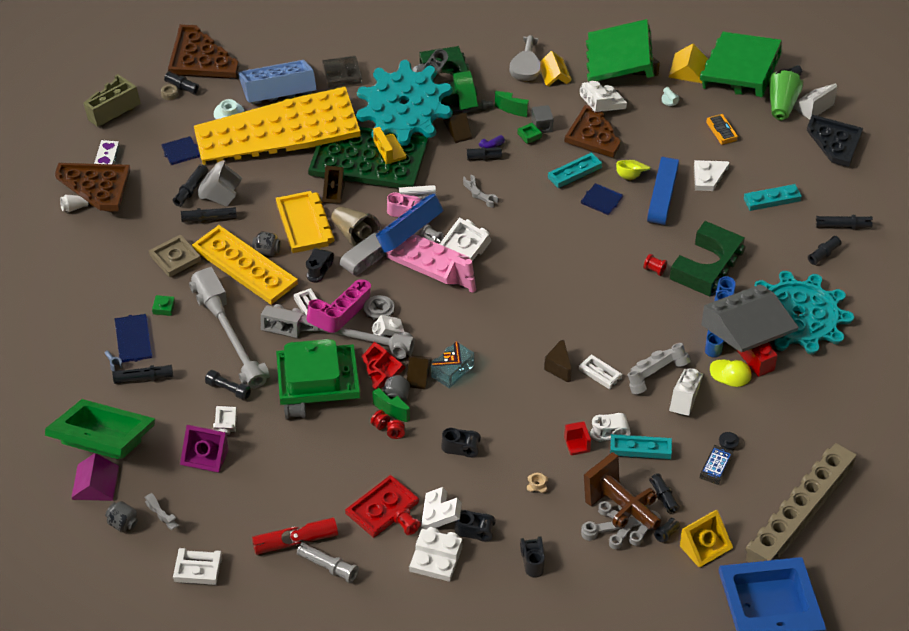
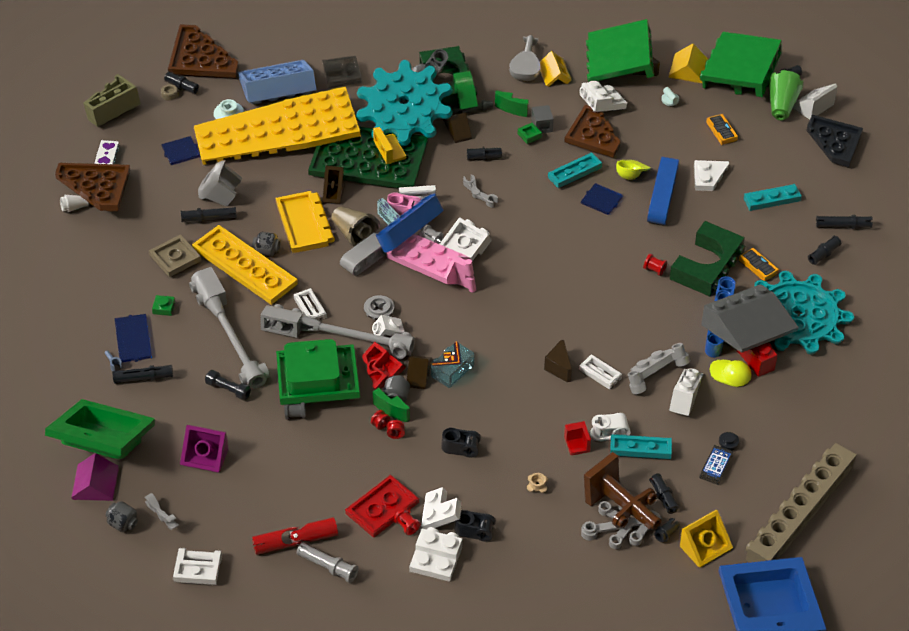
black pin [172,164,208,207] -> none
white bracket [213,406,237,435] -> none
black piece [306,247,334,282] -> none
dark pink beam [306,279,371,333] -> none
dark purple arm [479,135,505,148] -> none
black piece [520,536,545,578] -> none
none -> clear light blue tile [377,198,400,225]
none -> tile [739,248,779,281]

